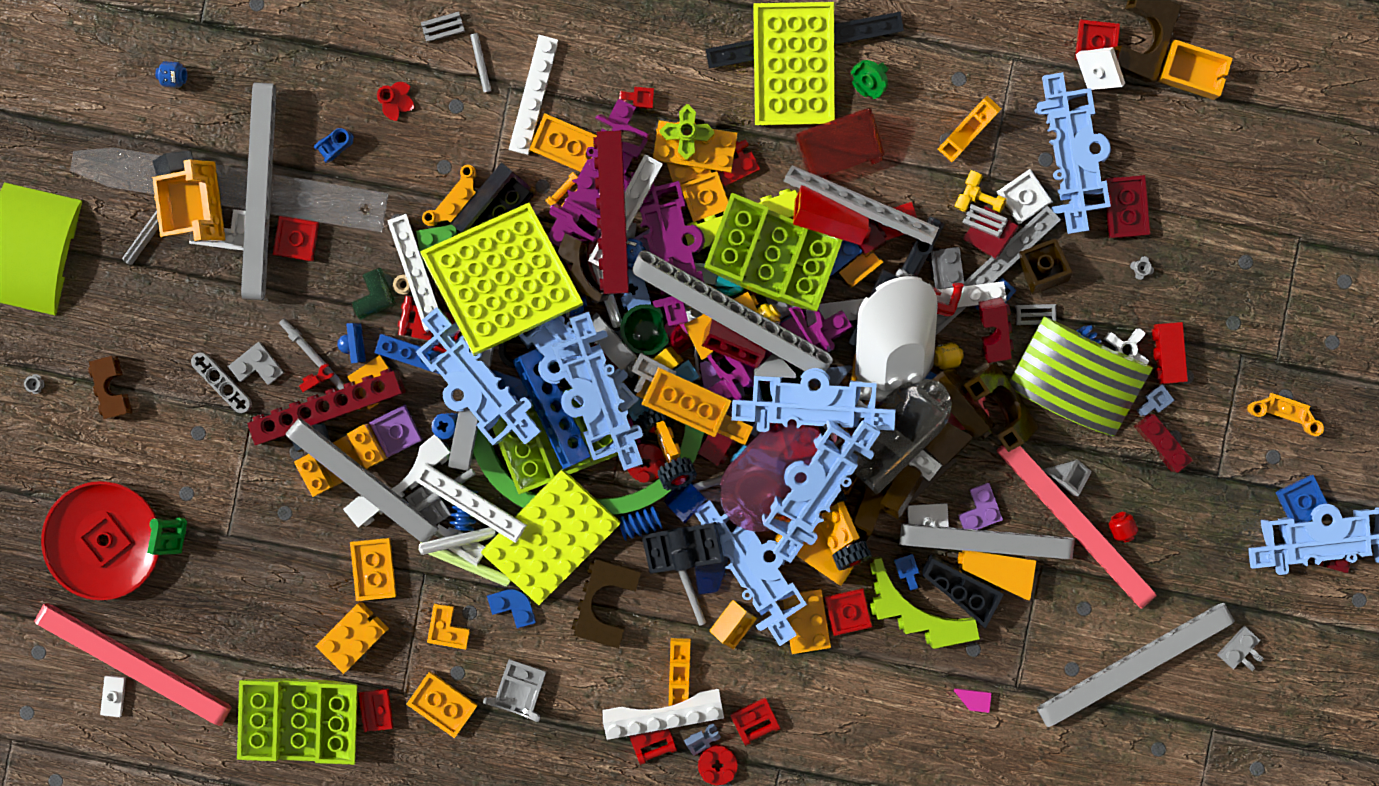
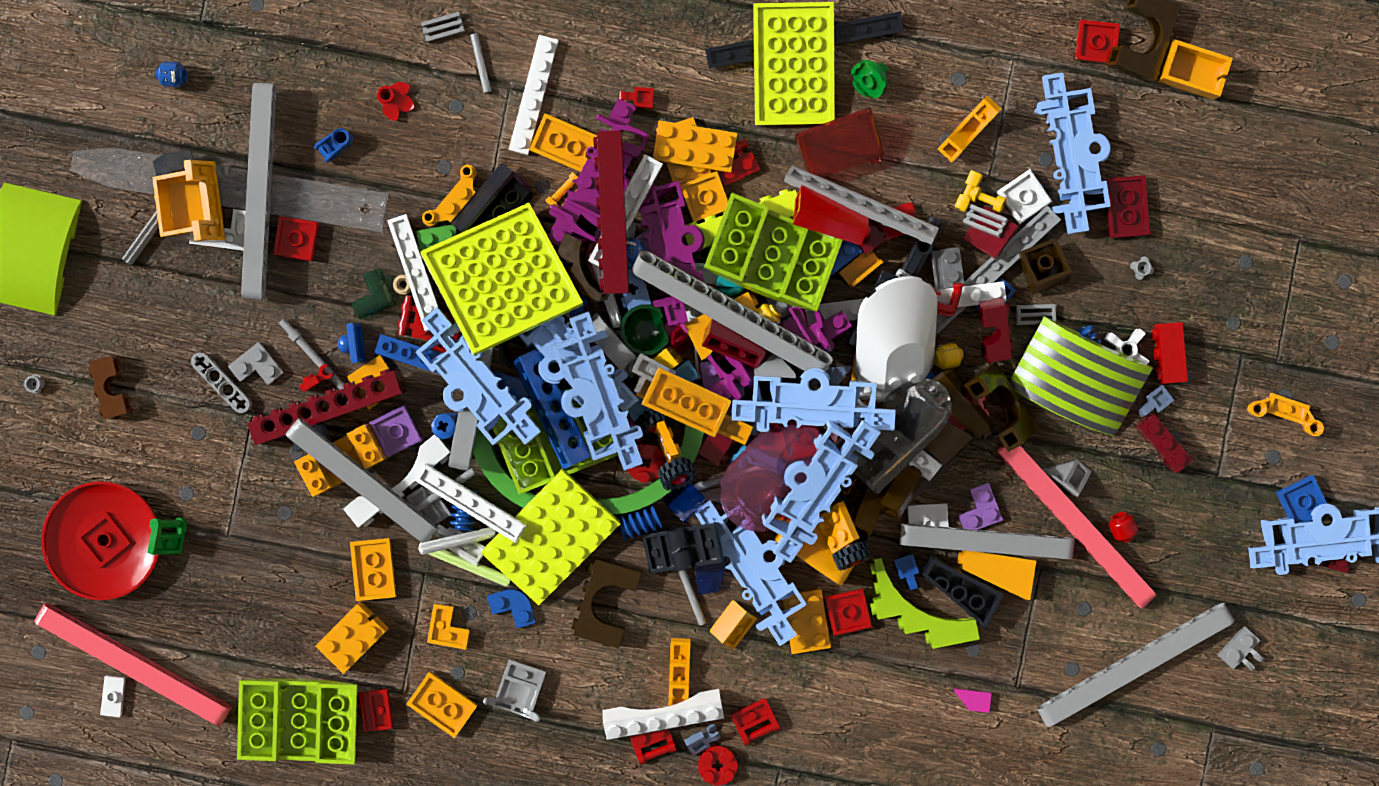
lime plant [659,104,715,160] -> none
white plate [1076,47,1125,90] -> none

